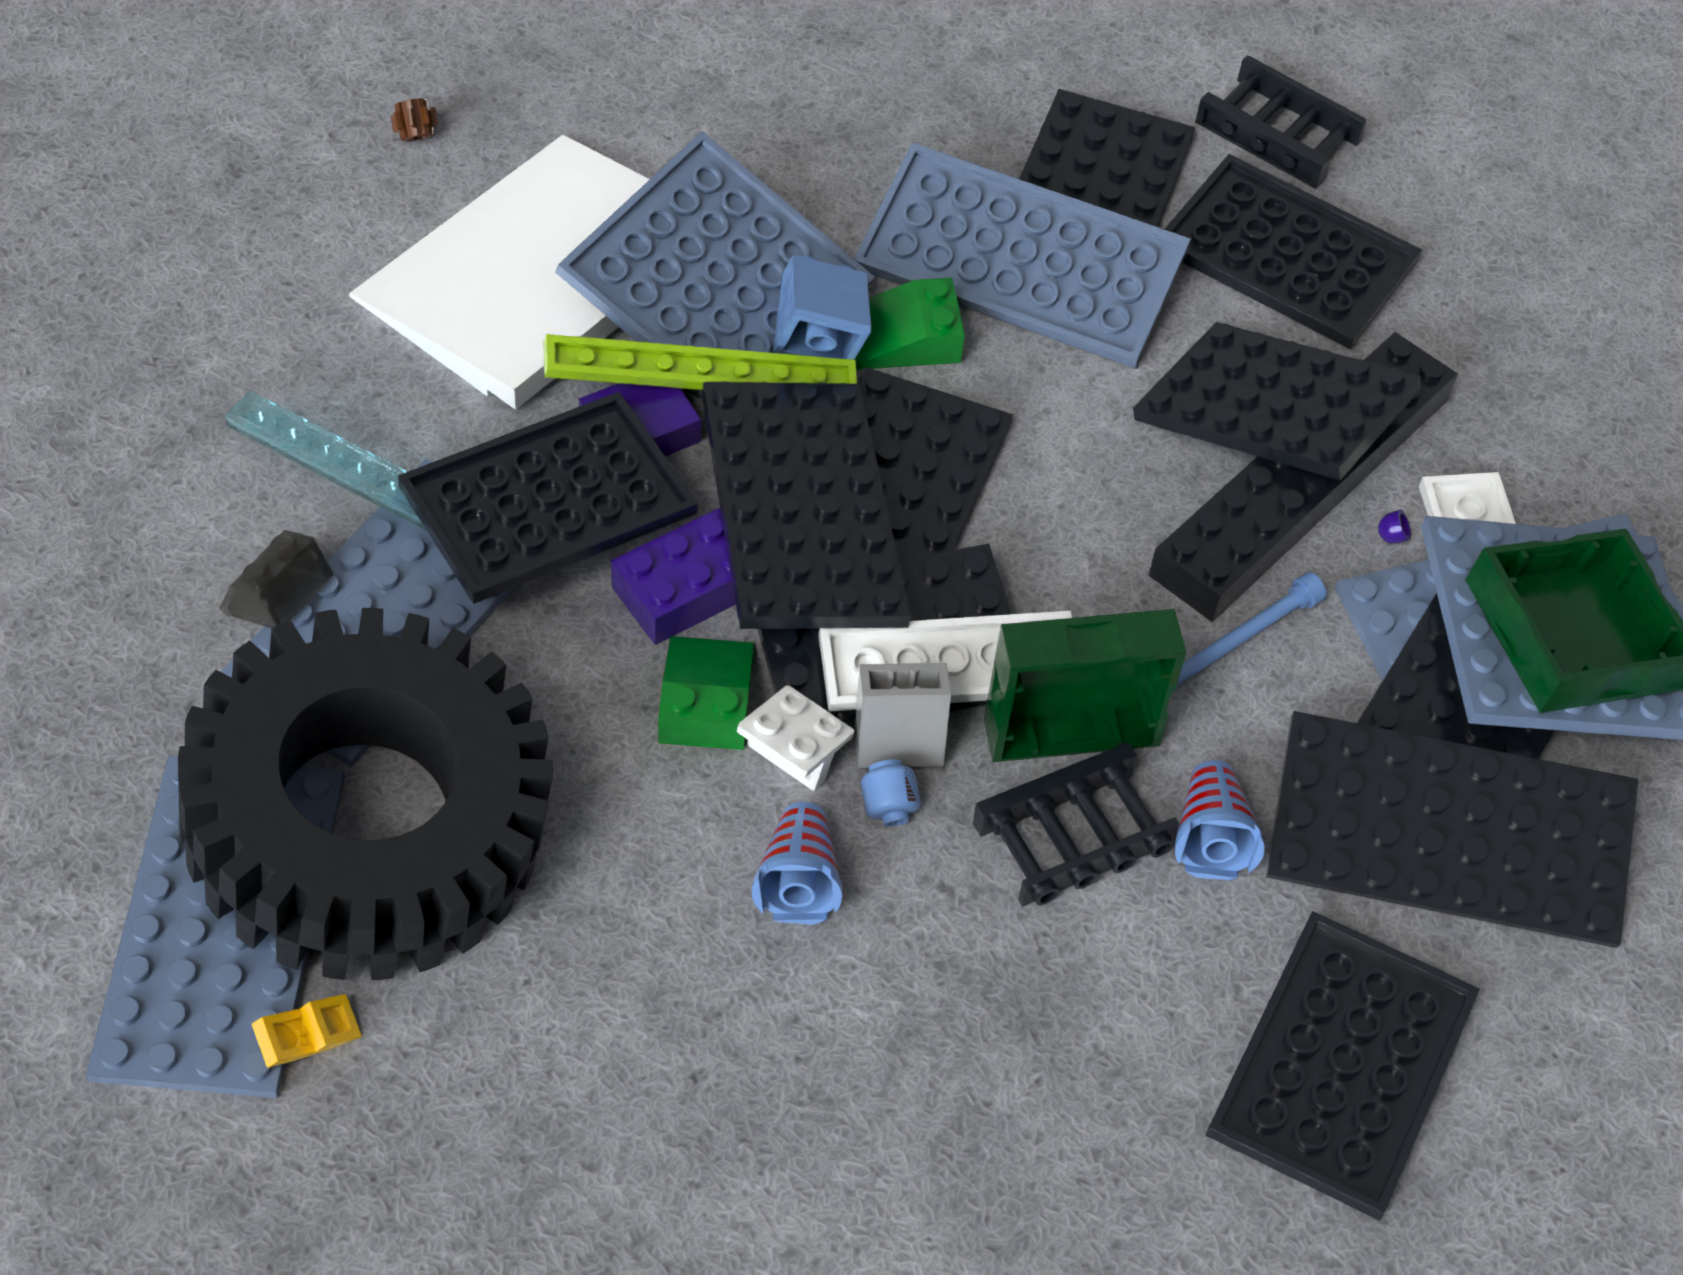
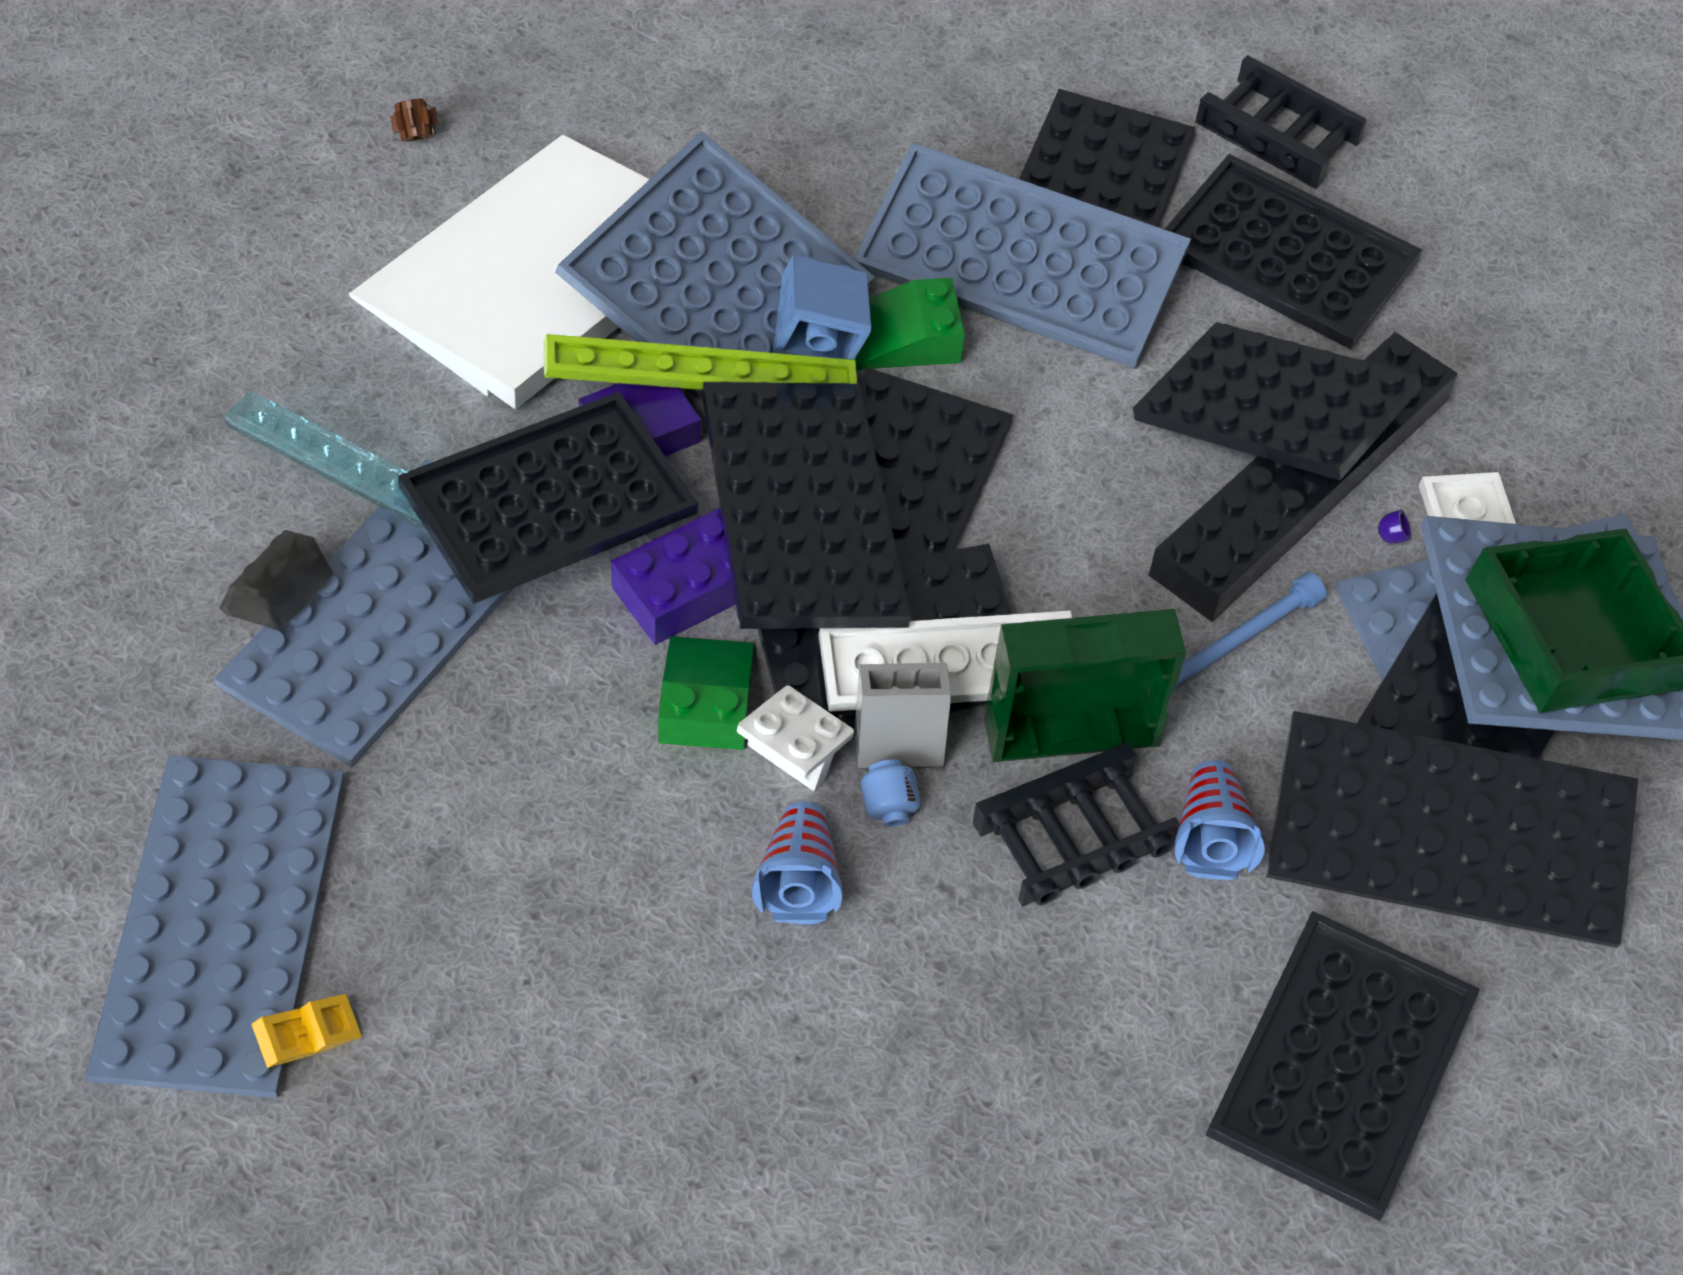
black tyre [178,608,553,980] -> none

